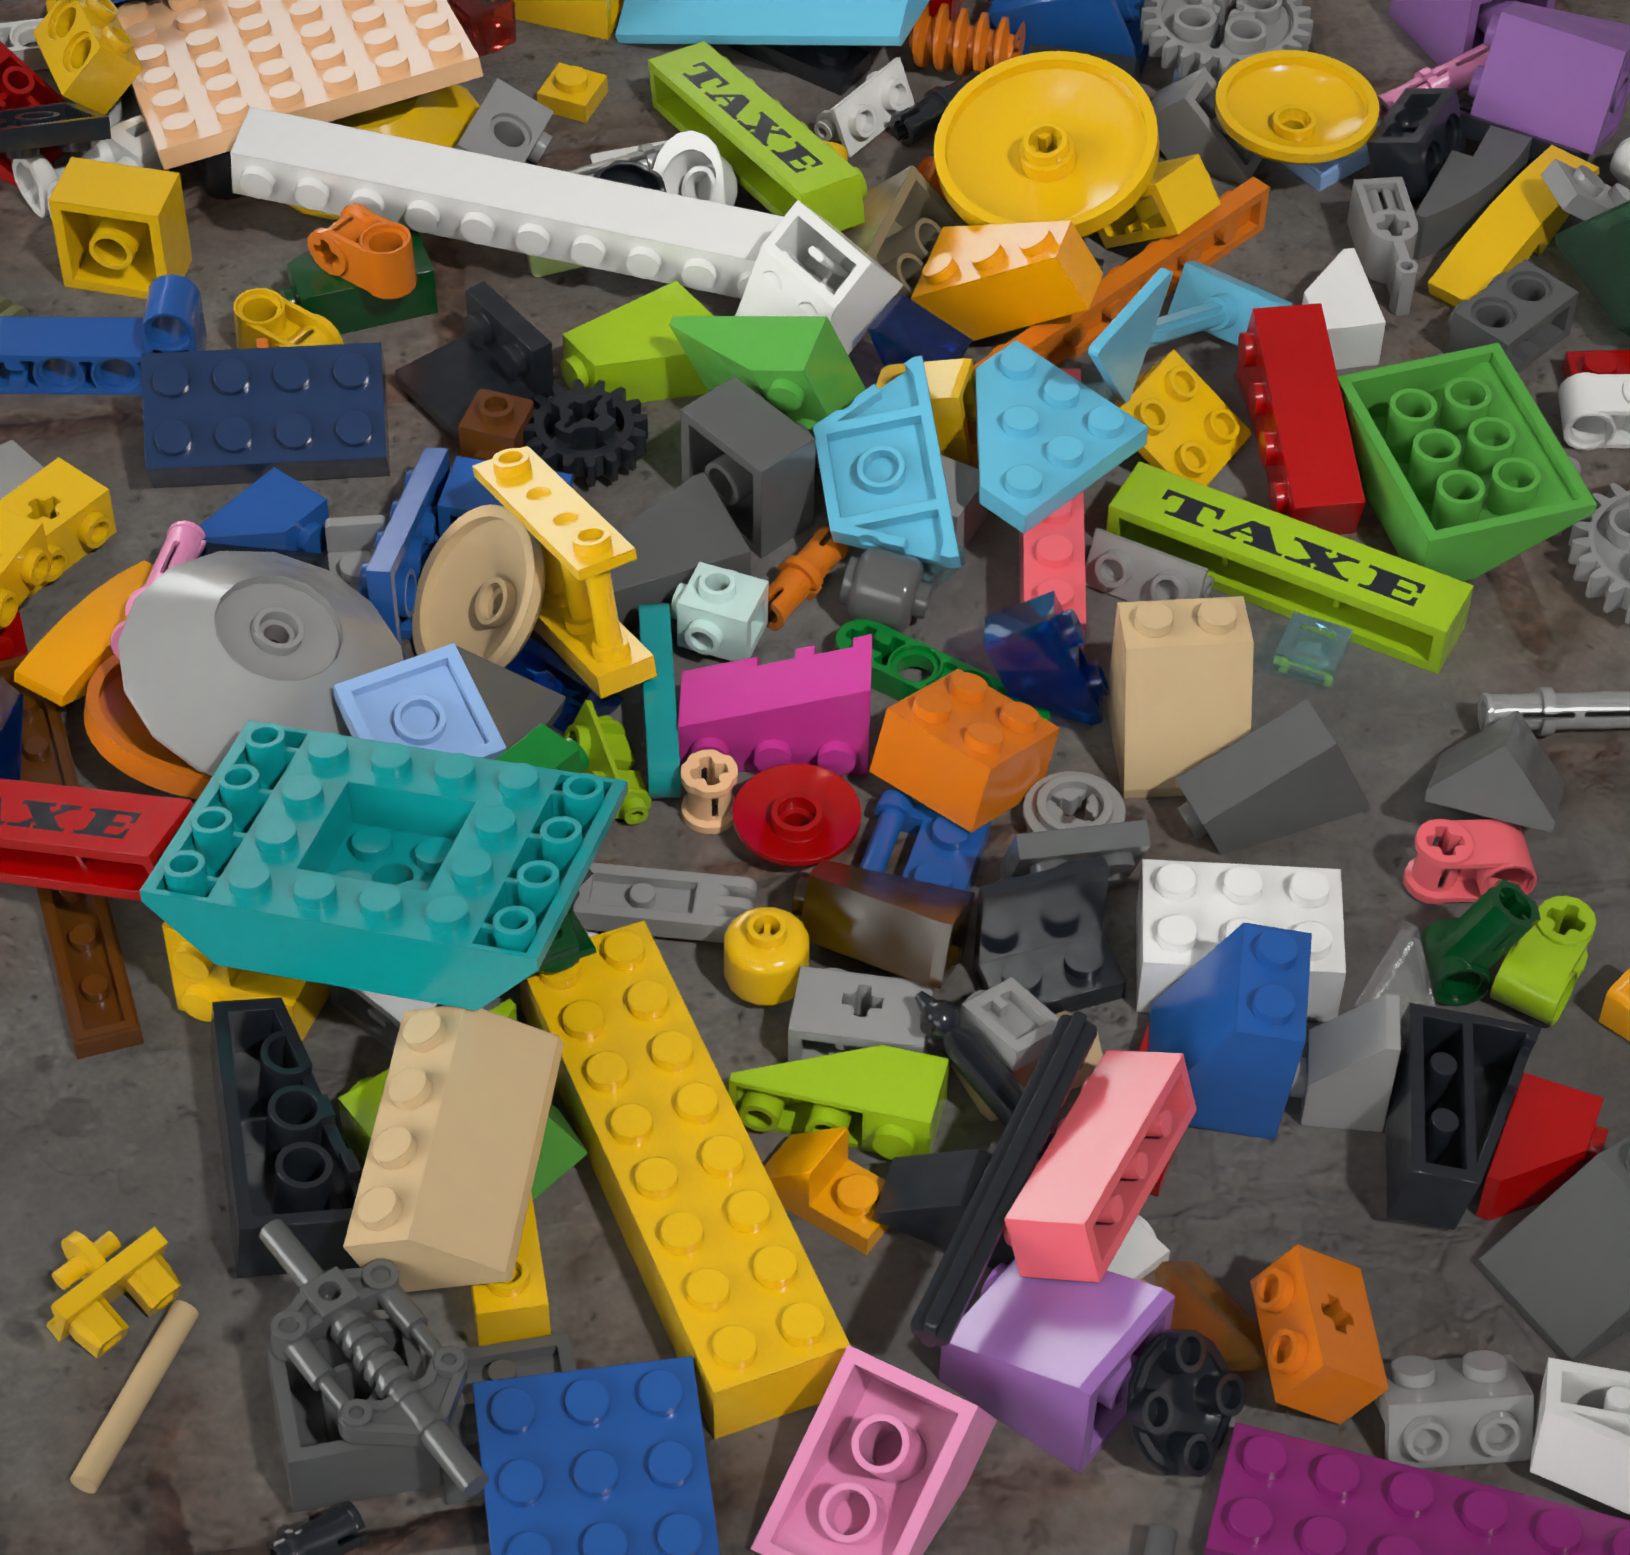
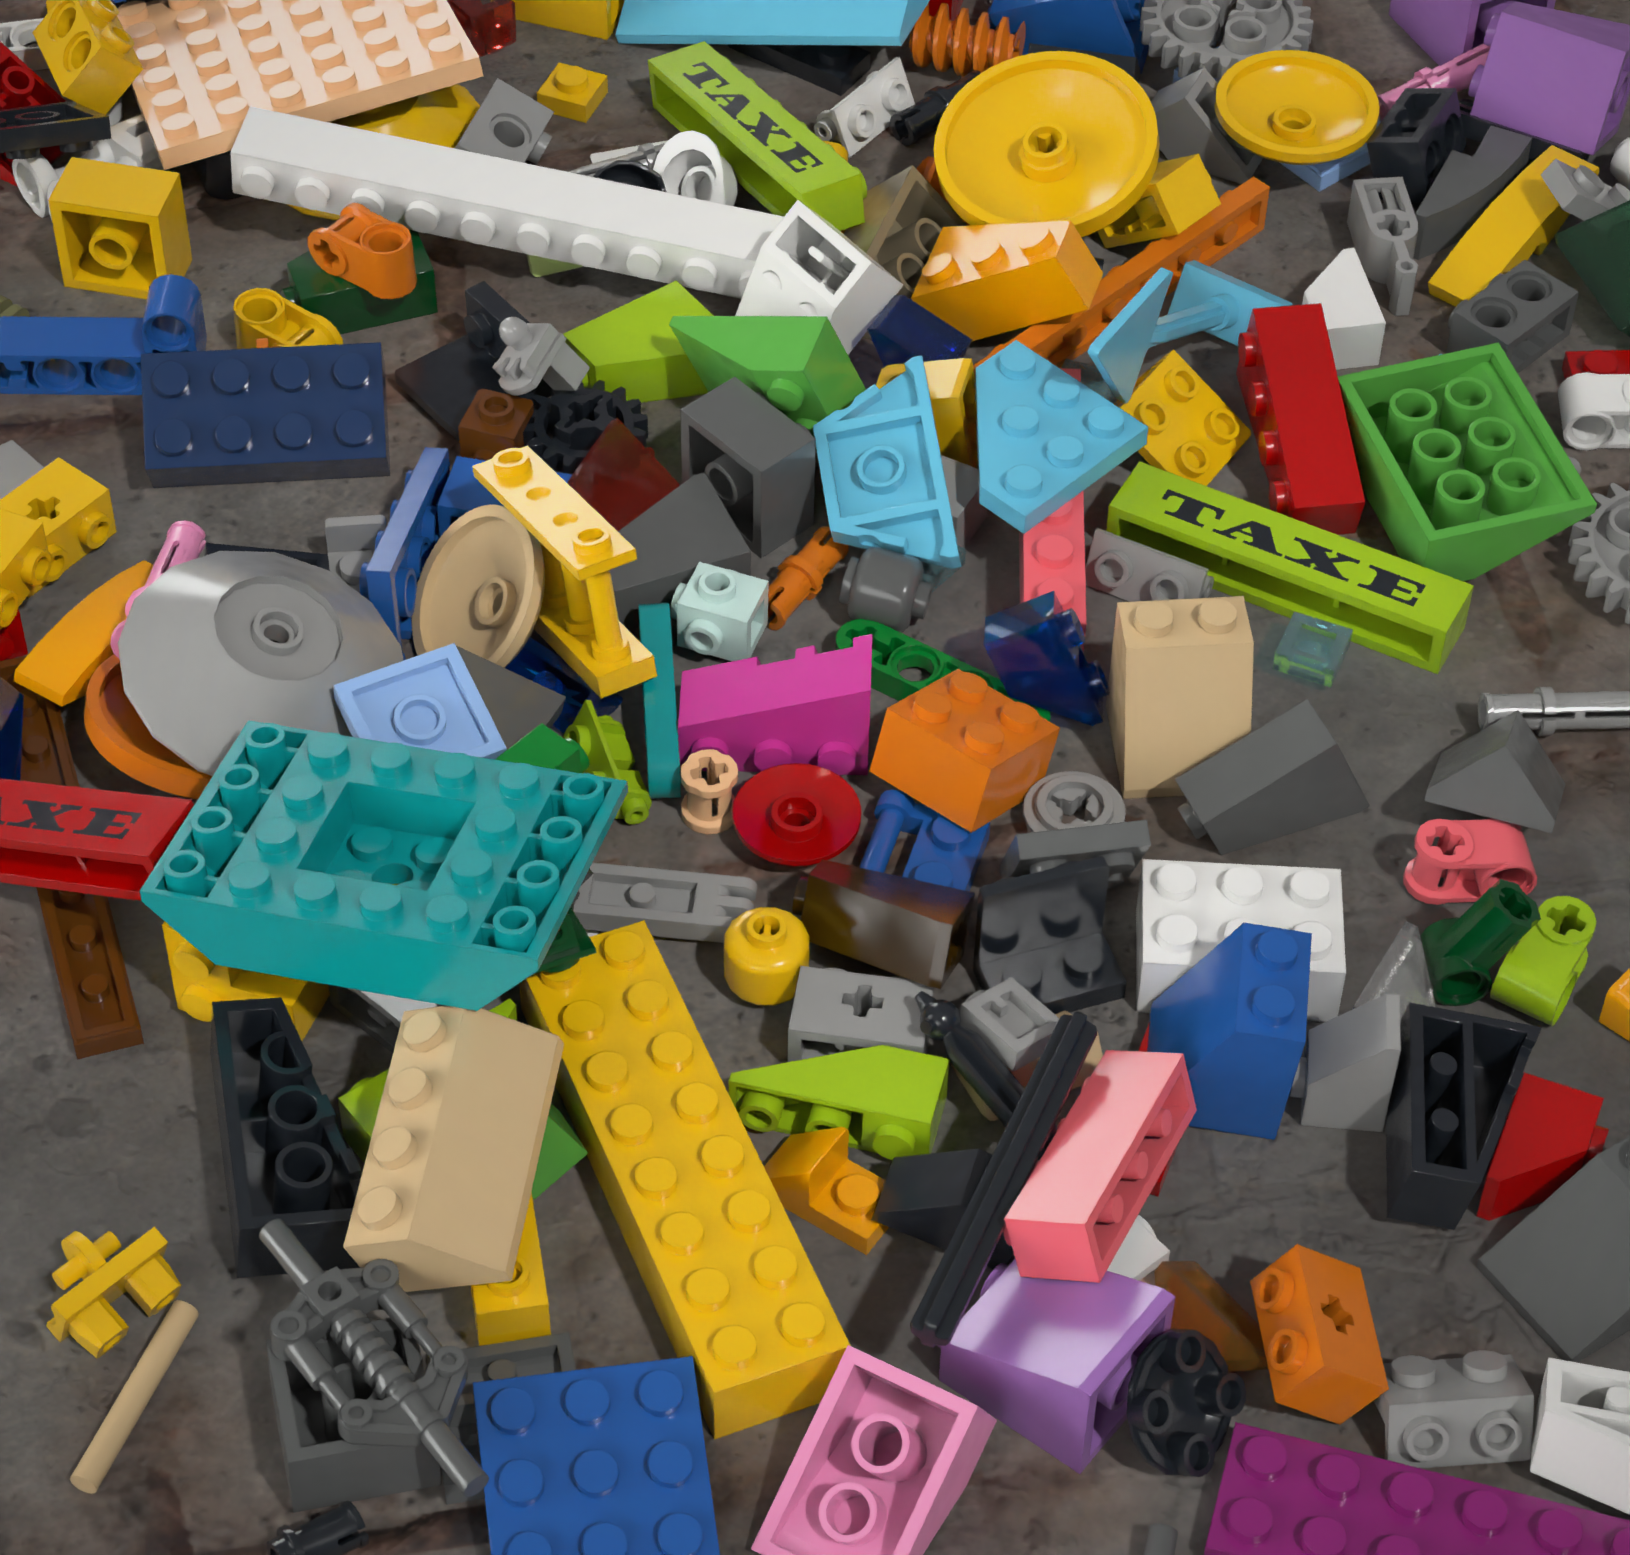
blue slope [199,467,329,558] -> none
none -> light grey piece [492,317,590,396]
none -> clear red piece [567,418,680,531]

